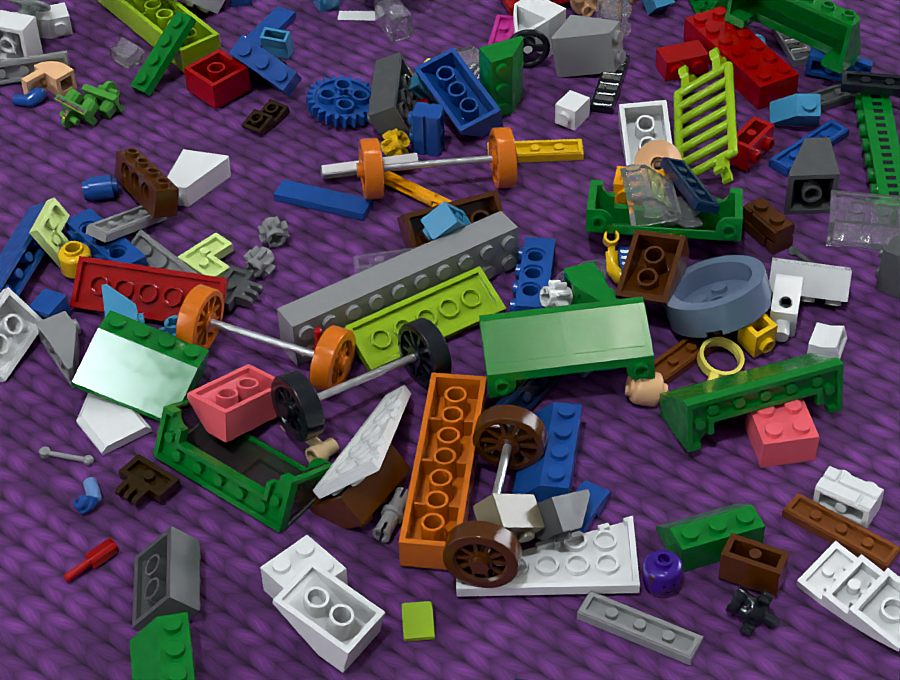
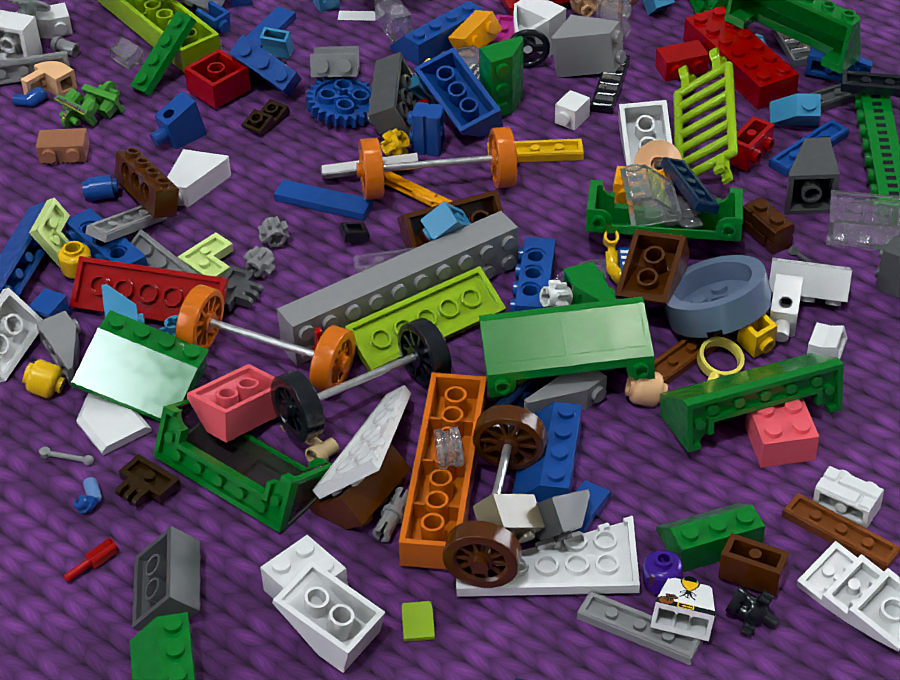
none -> yellow head [22,359,66,399]
none -> nougat brick [36,128,90,164]
none -> light grey pin [50,36,80,57]
none -> blue torso [149,91,207,149]
none -> blue window [196,1,230,33]
none -> light grey panel [310,46,360,77]
none -> black tile [339,222,370,242]
none -> blue slope [390,1,484,66]
none -> clear wheel [433,426,464,470]
none -> light orange brick [448,10,502,57]
none -> light grey slope [524,370,607,414]
none -> white torso [650,576,715,641]

